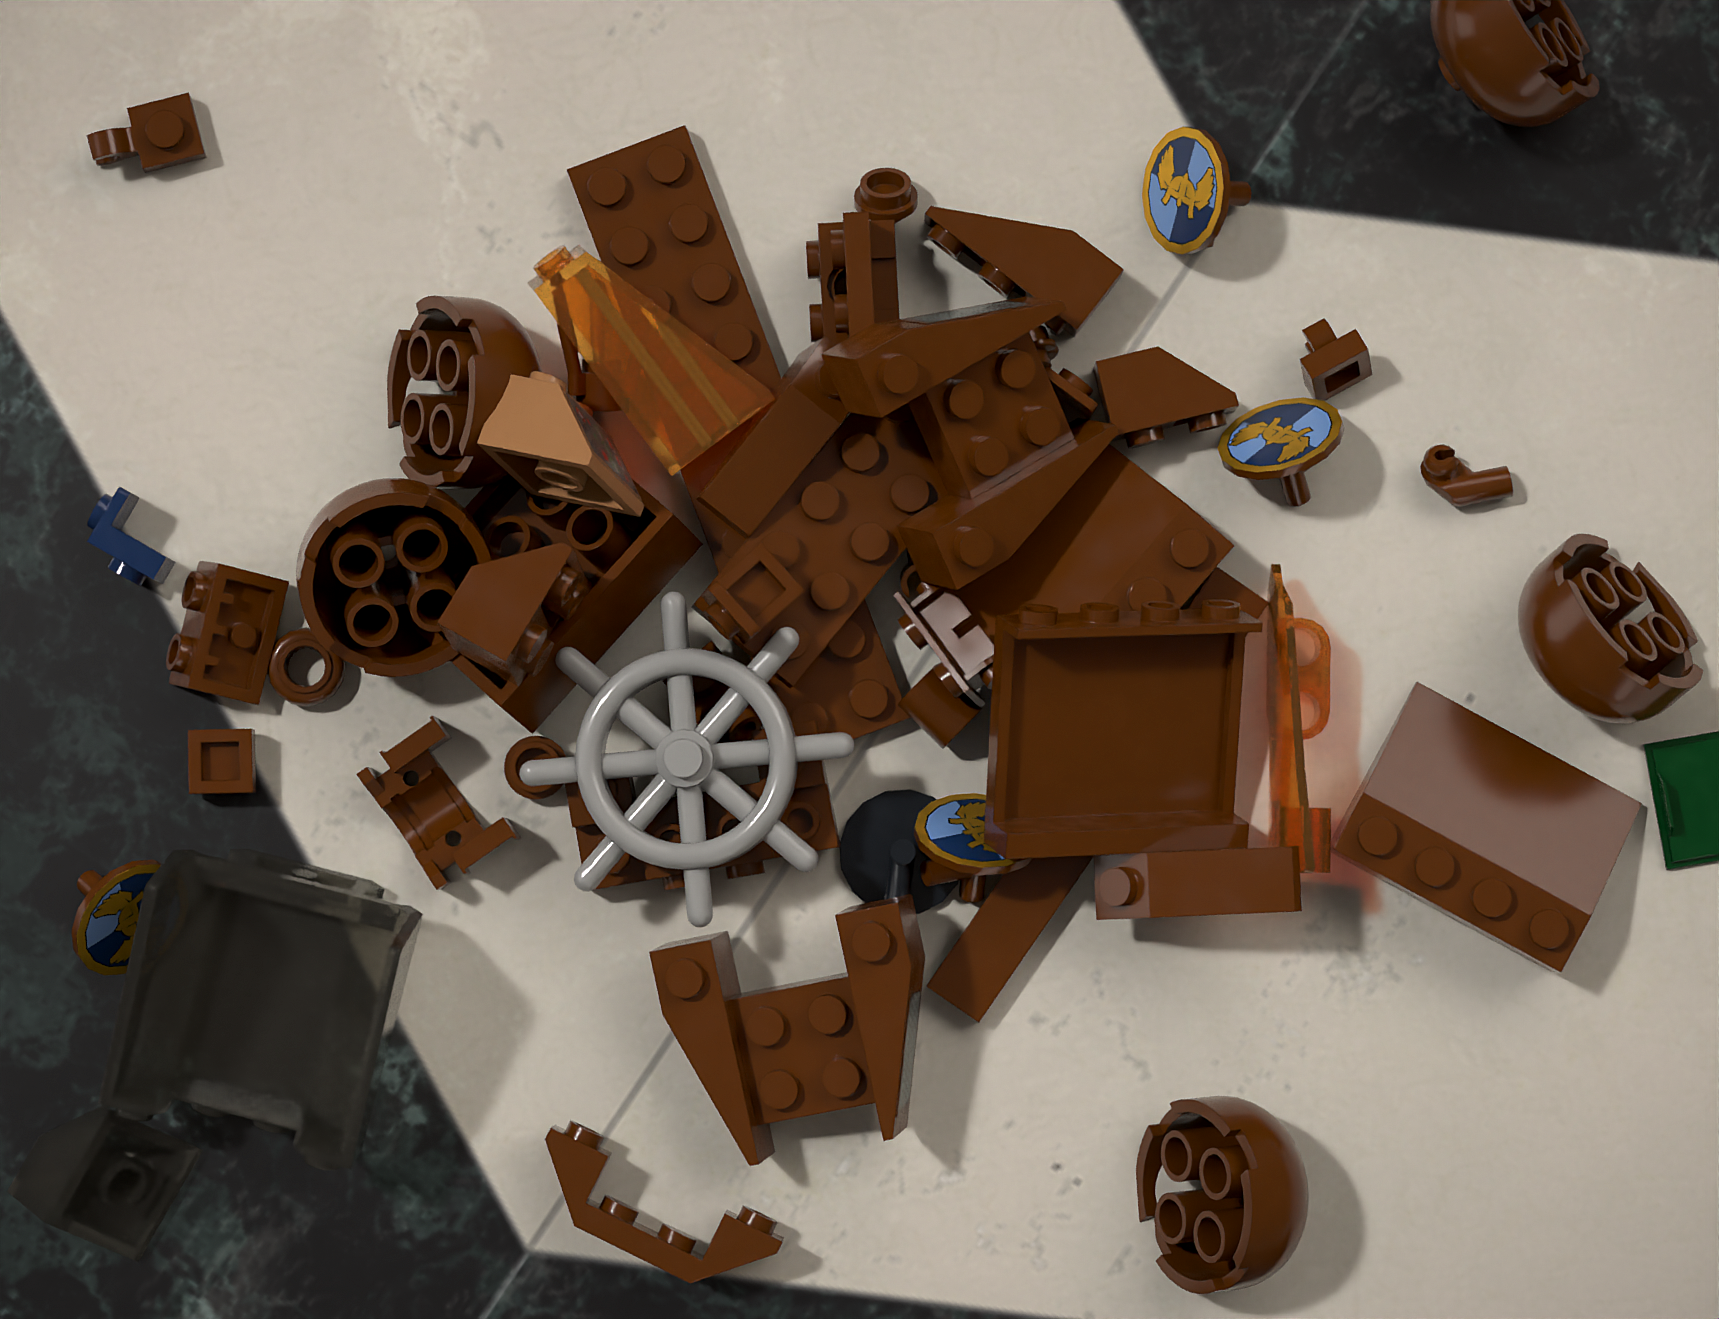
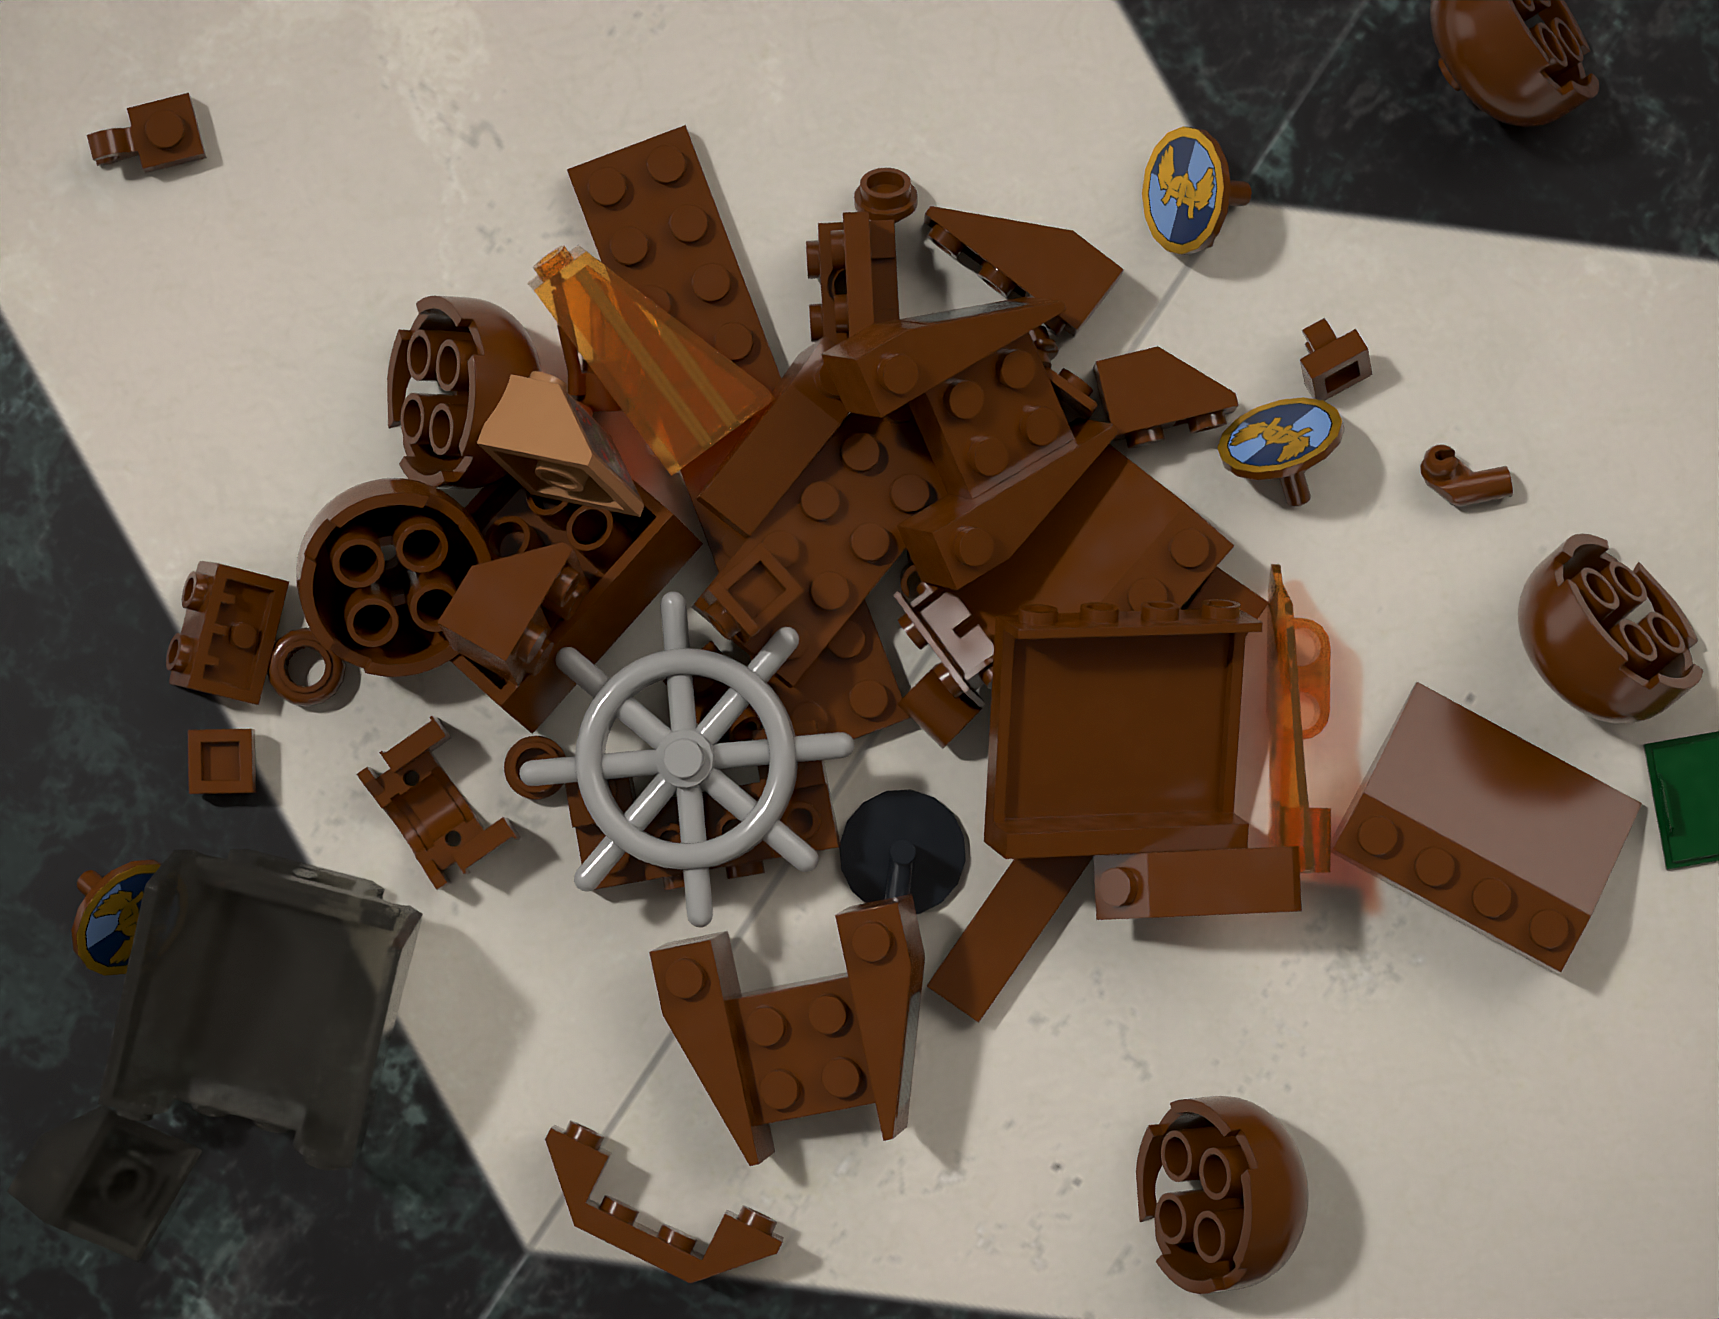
dark blue bracket [87,487,175,586] -> none
shield [914,793,1034,902] -> none

